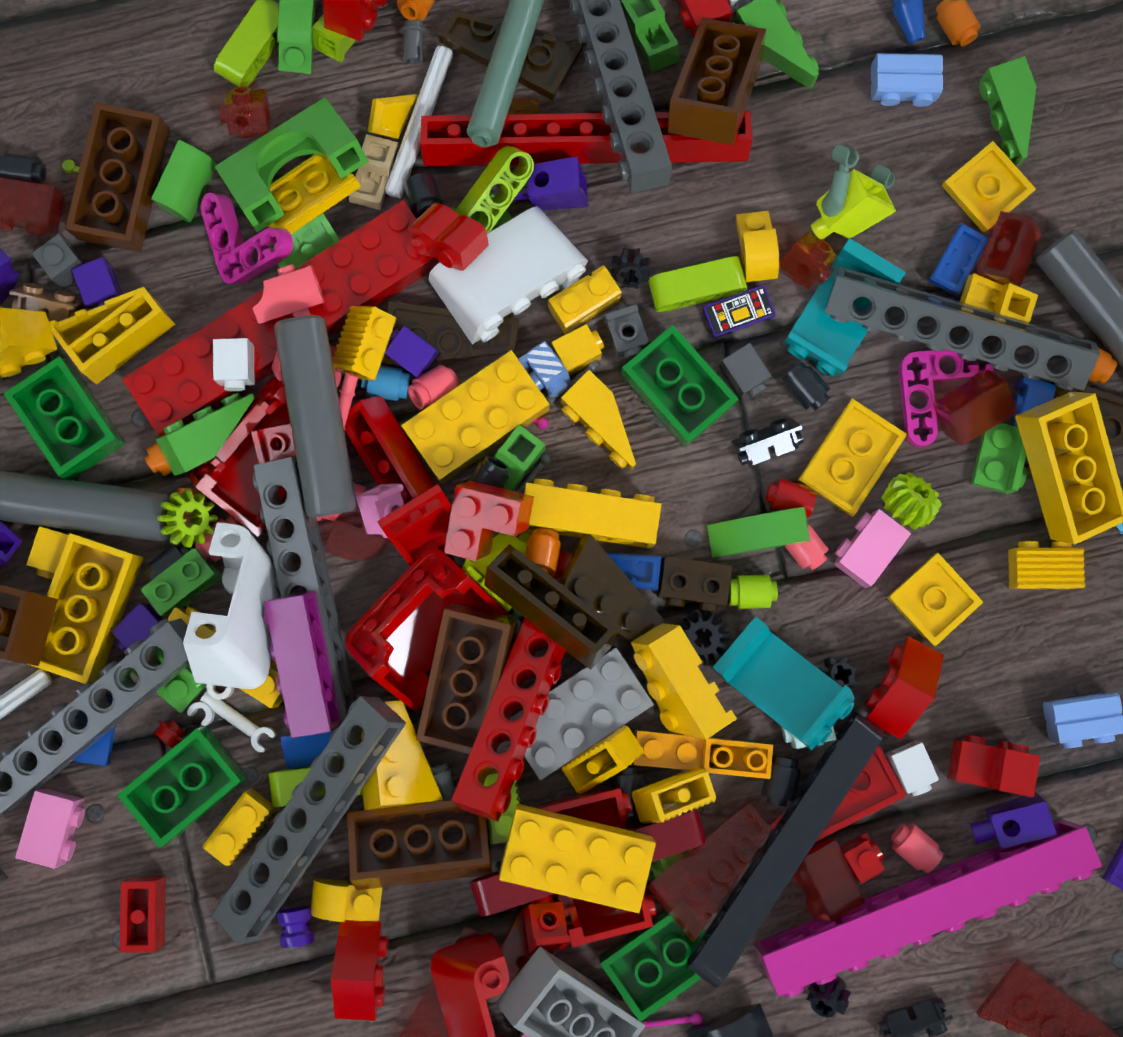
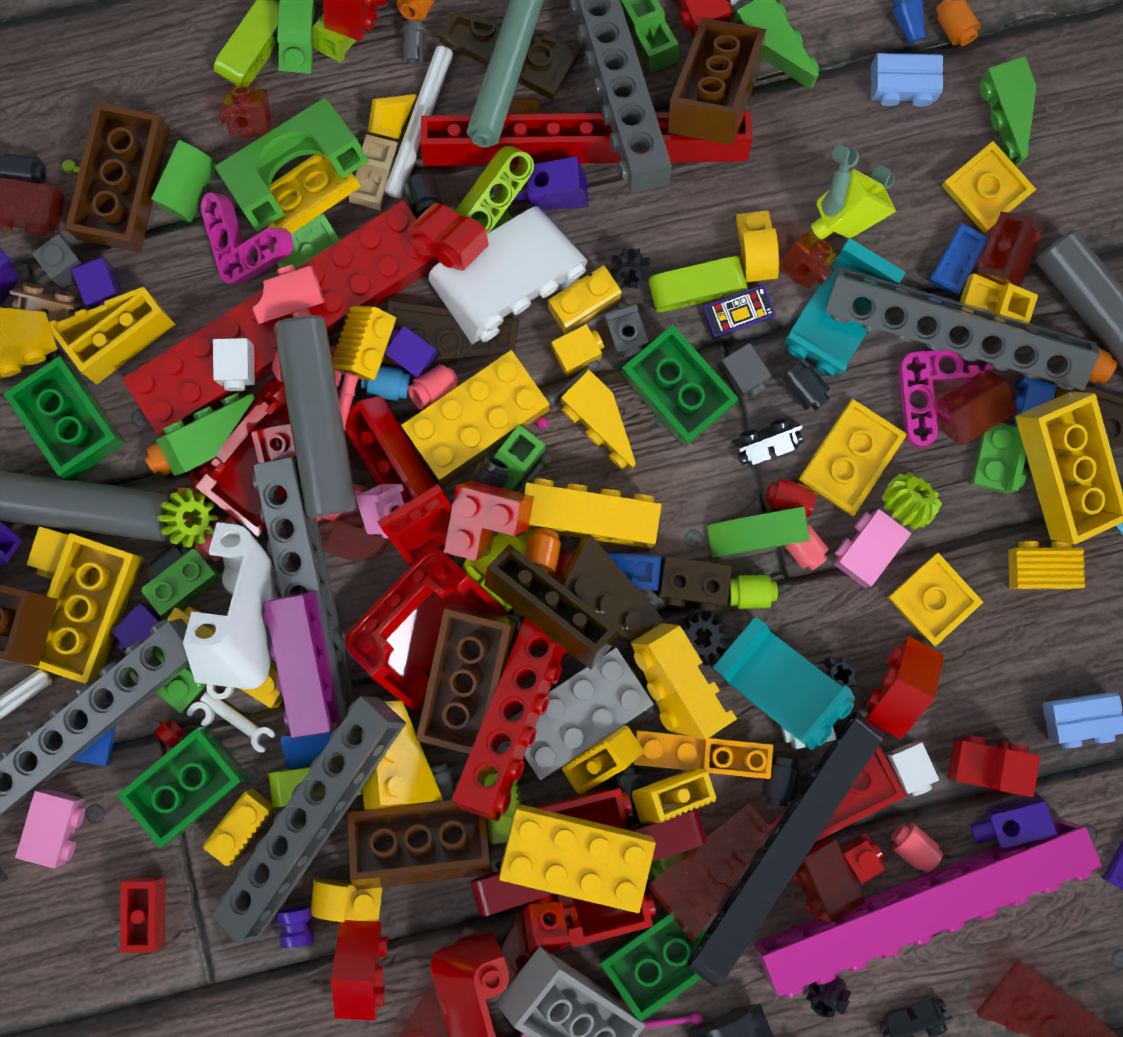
medium blue brick [518,341,572,397] -> none

